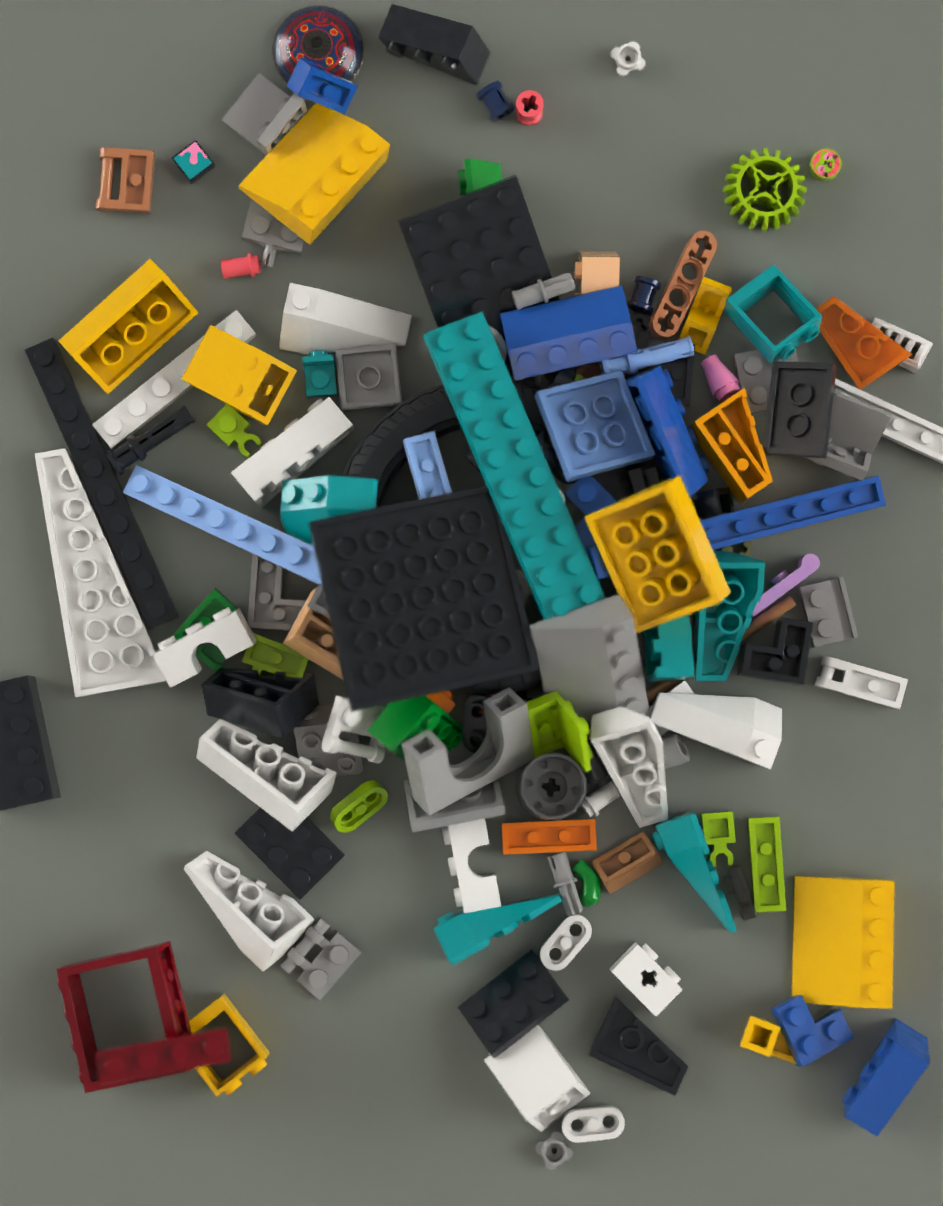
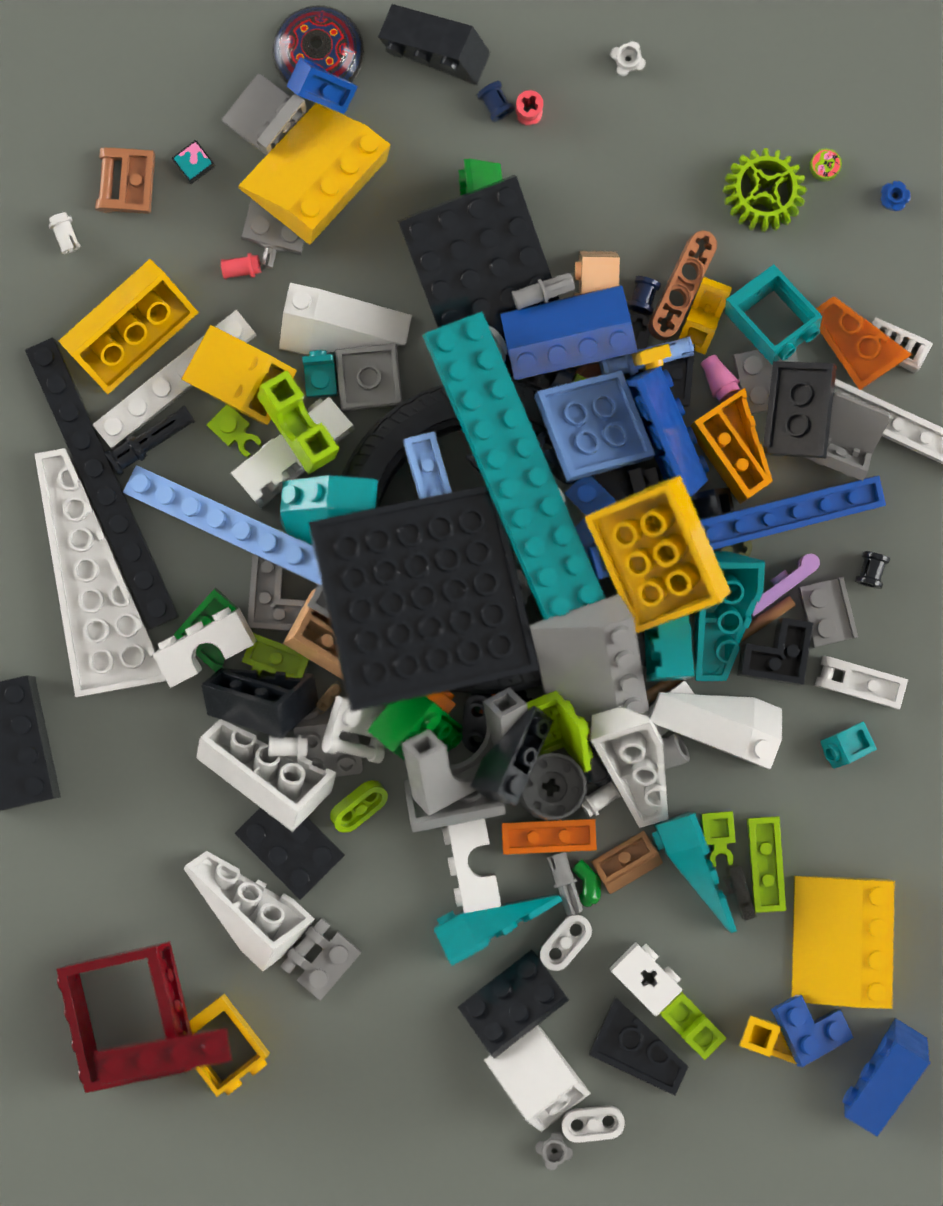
none -> white pin [48,212,81,254]
none -> lime arch [257,370,339,475]
none -> white pin [269,735,308,760]
none -> tan piece [317,681,341,714]
none -> black slope [471,706,554,806]
none -> yellow plate [631,344,672,370]
none -> lime slope [659,991,727,1060]
none -> teal bracket [820,721,877,769]
none -> black bush [855,551,890,589]
none -> blue plate [881,181,911,211]

